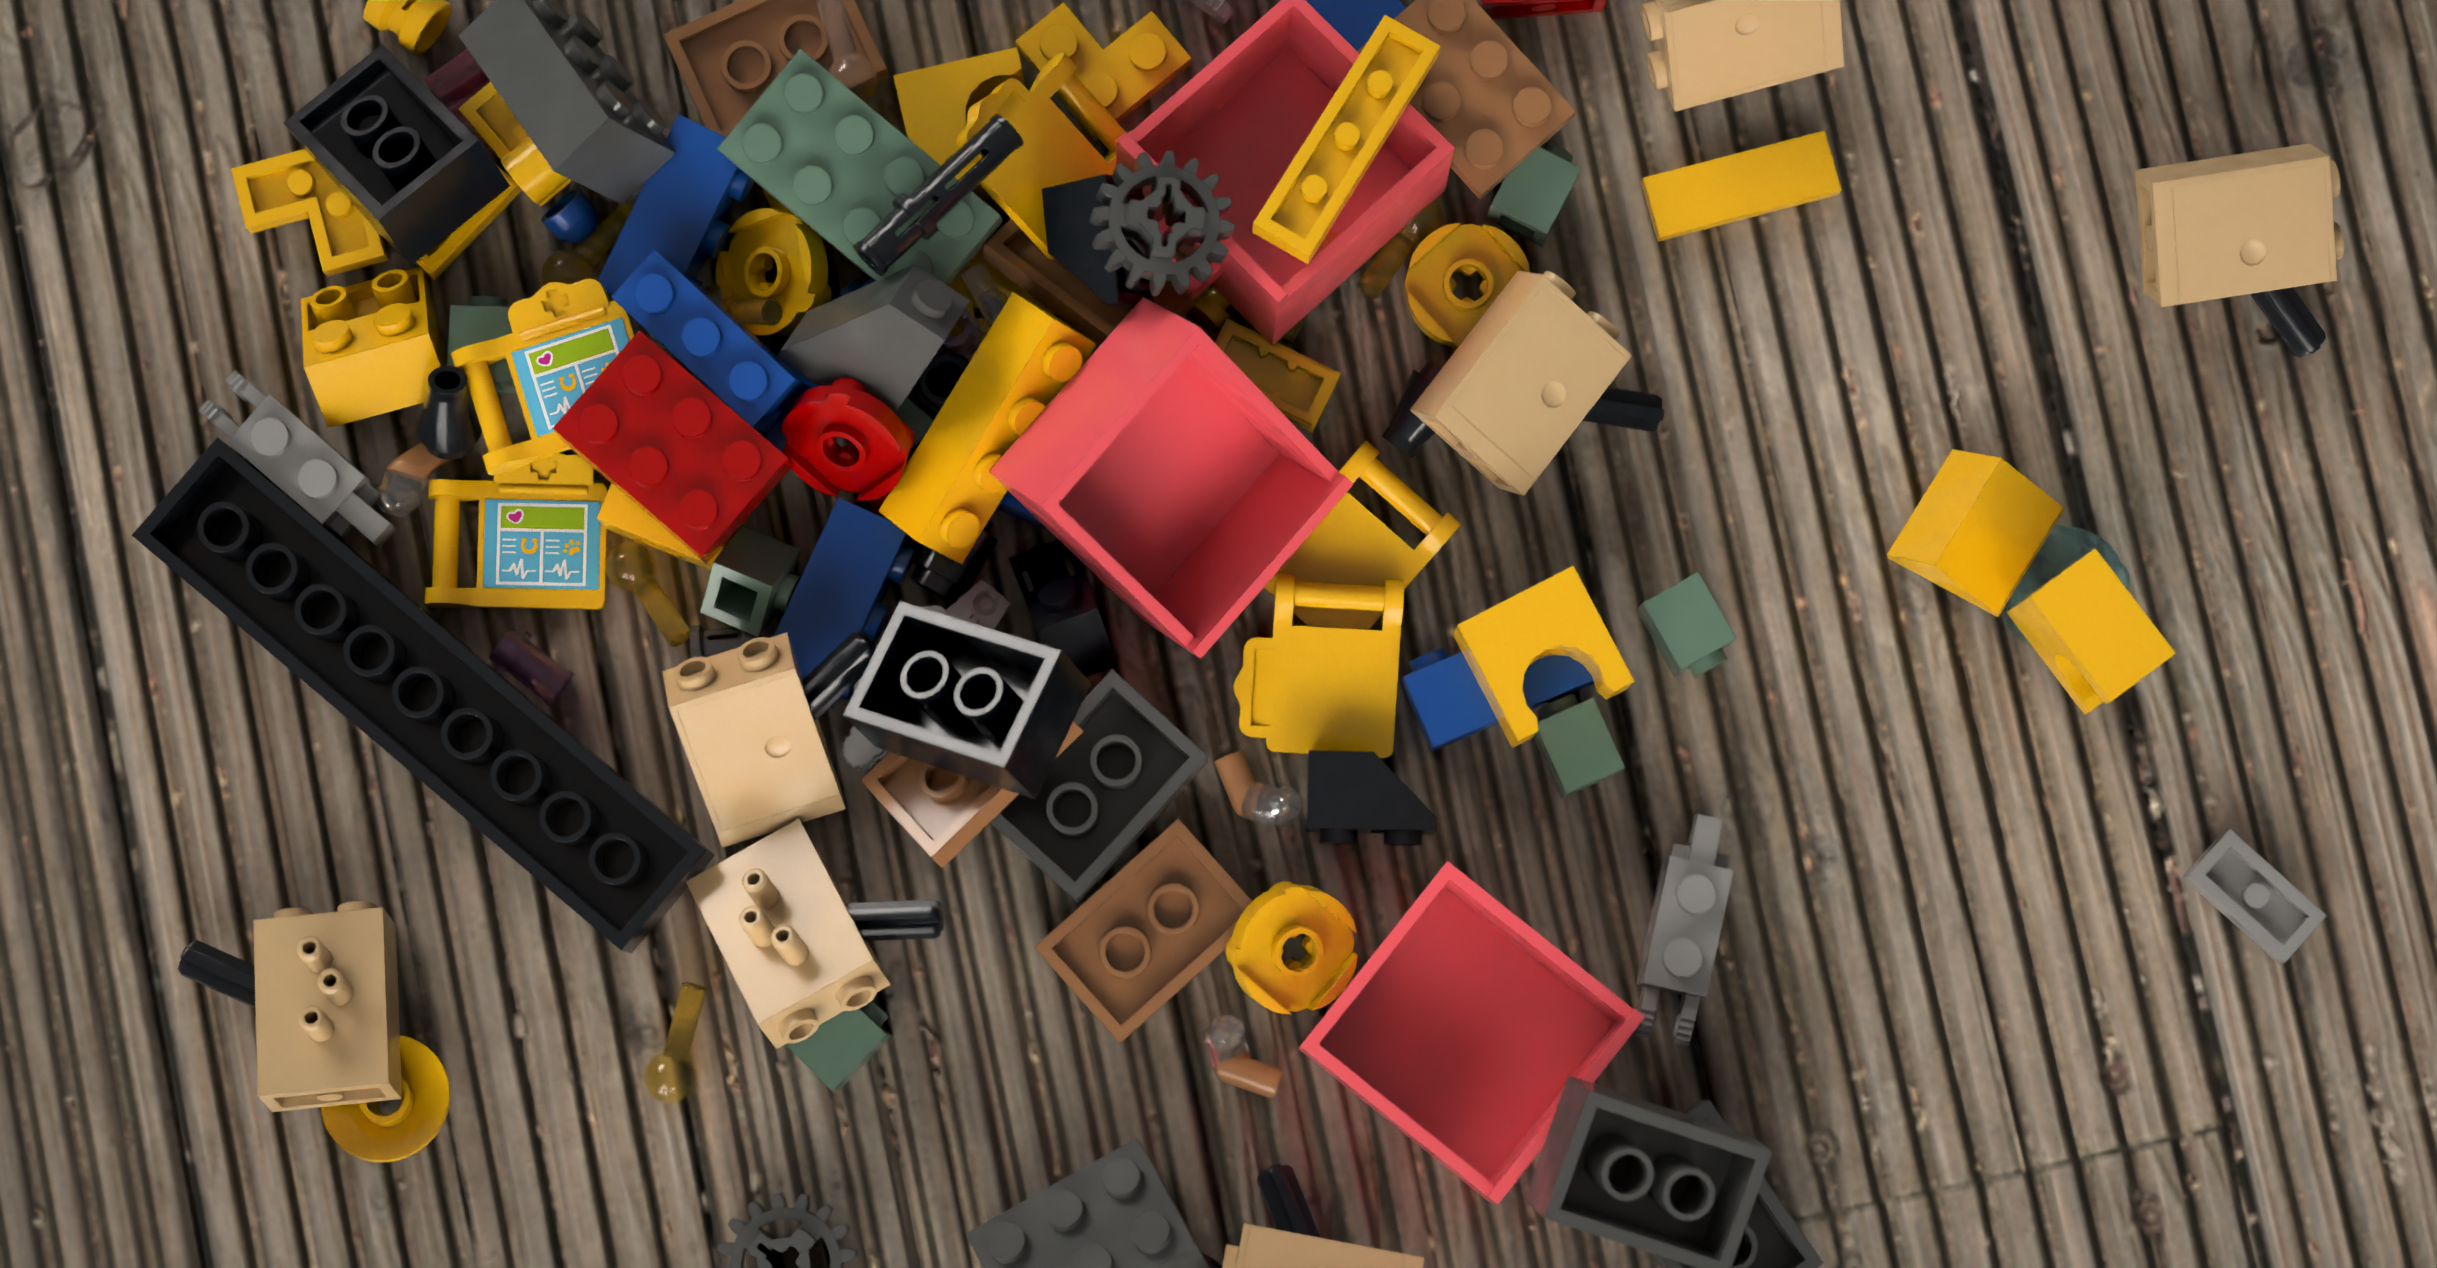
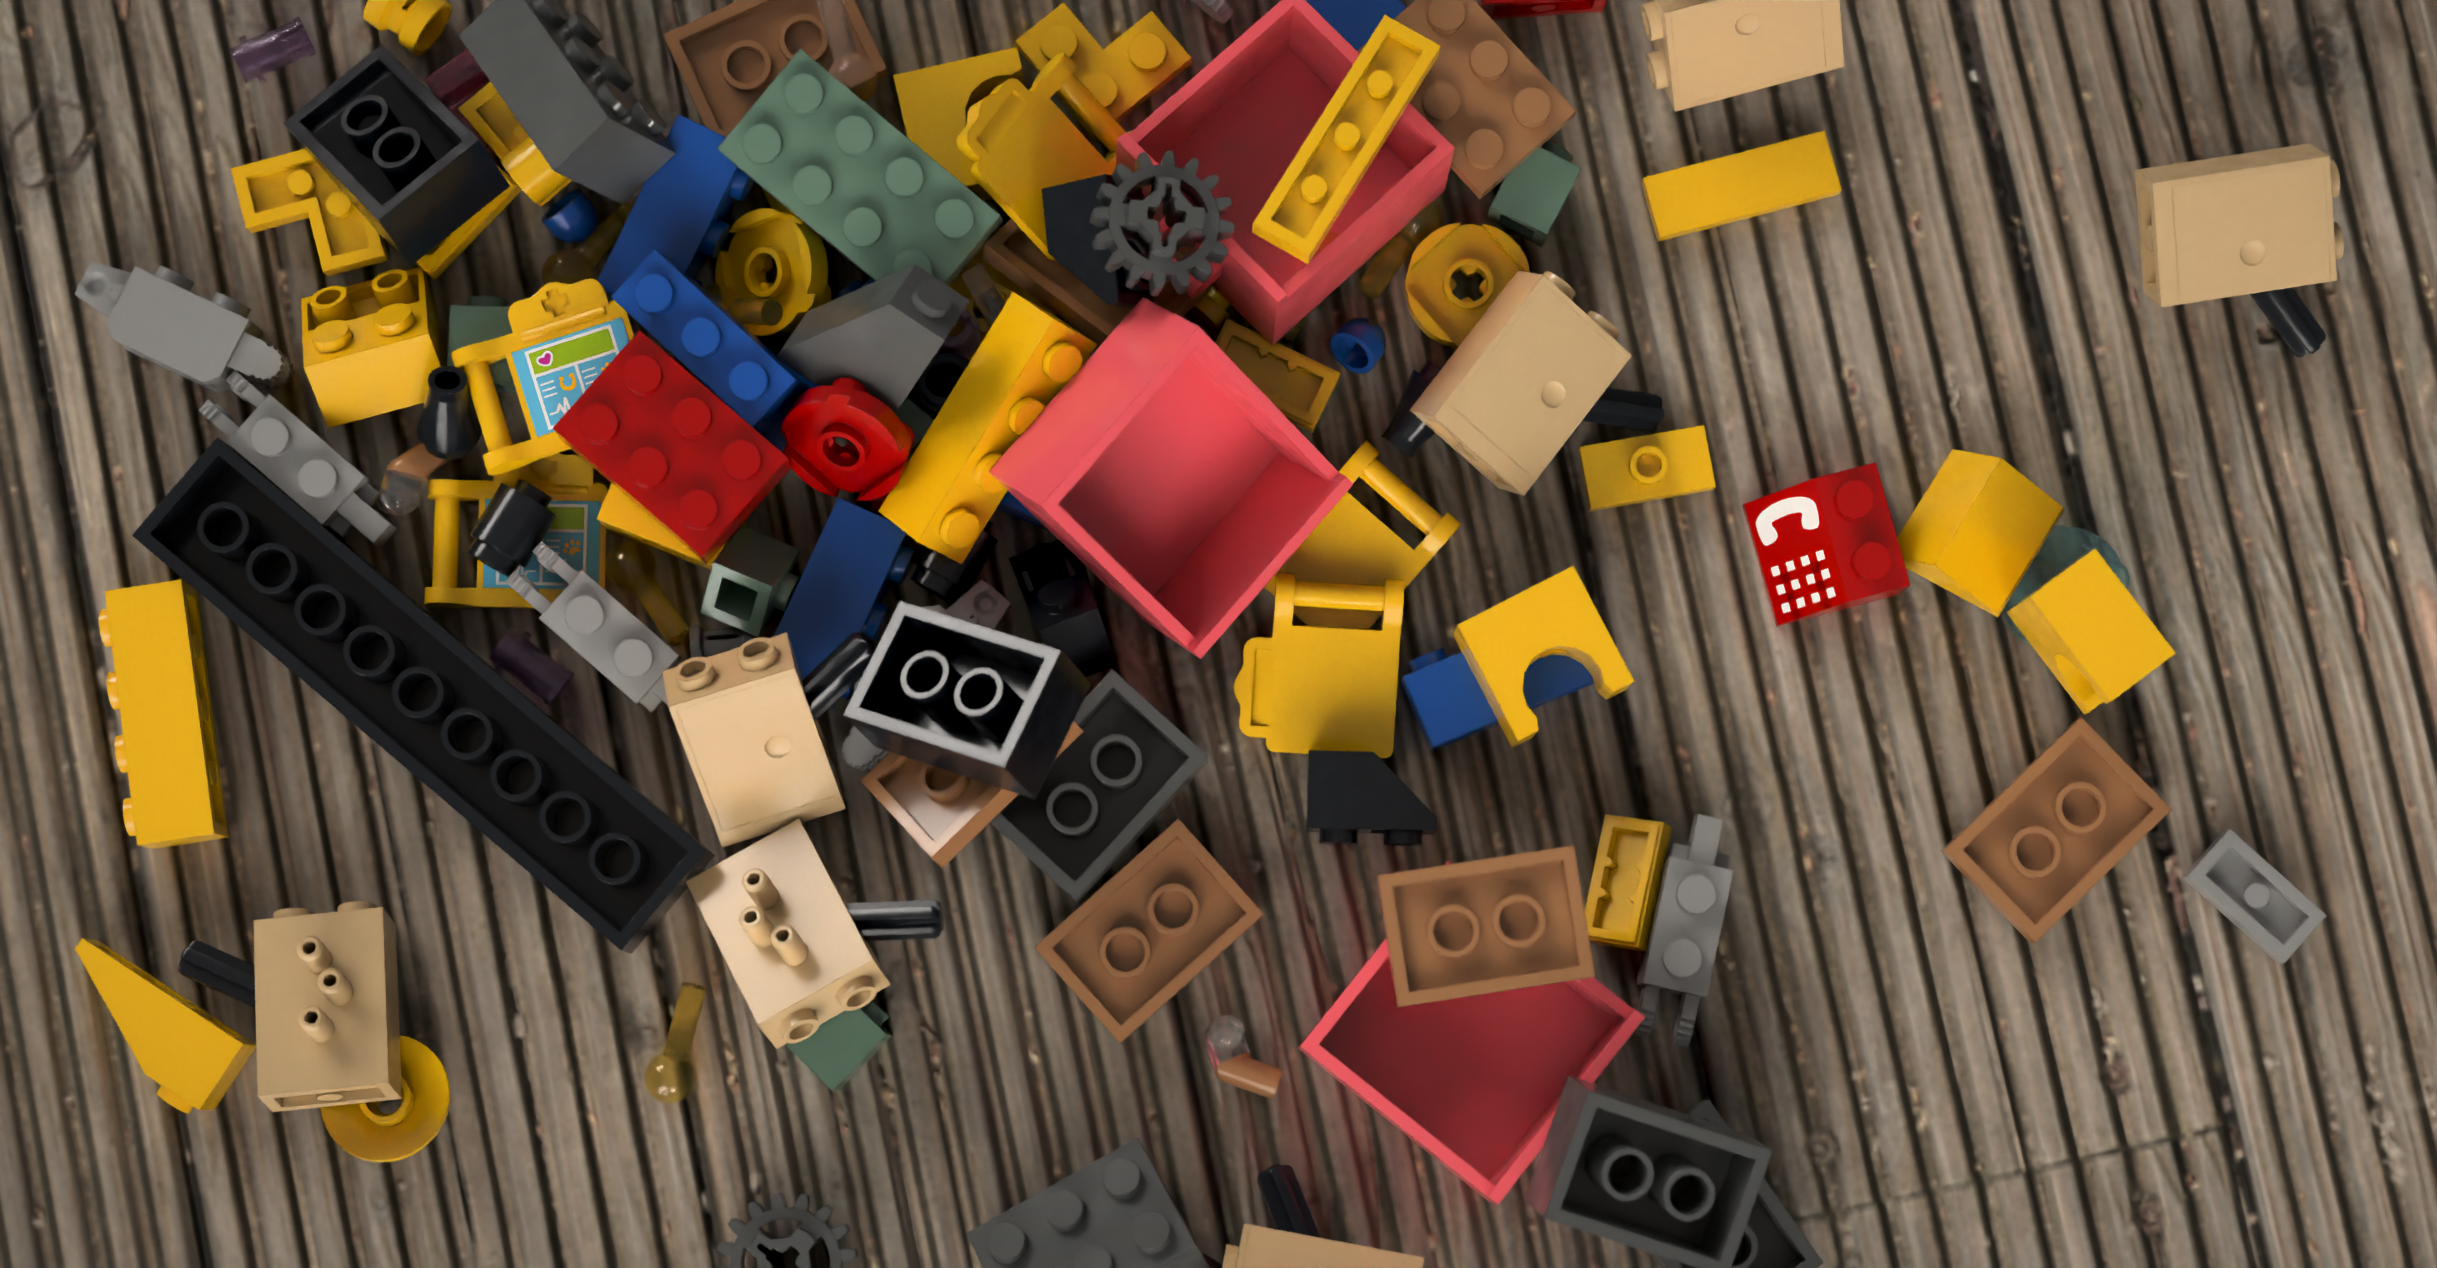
black pin [853,114,1024,276] -> none
arm [1214,750,1301,827] -> none
yellow plate [1225,881,1358,1014] -> none
sand green brick [1533,694,1625,798] -> none
sand green brick [1636,572,1737,678] -> none
none -> light grey hinge [75,261,295,393]
none -> yellow slope [75,938,256,1114]
none -> yellow brick [99,579,229,849]
none -> clear purple pin [230,17,317,83]
none -> black brick [467,479,557,577]
none -> light grey hinge [505,541,682,712]
none -> blue hinge [1330,317,1386,374]
none -> medium nougat plate [1377,845,1595,1008]
none -> yellow plate [1578,425,1716,512]
none -> yellow plate [1585,814,1672,952]
none -> red slope [1742,462,1911,627]
none -> medium nougat plate [1941,717,2172,944]

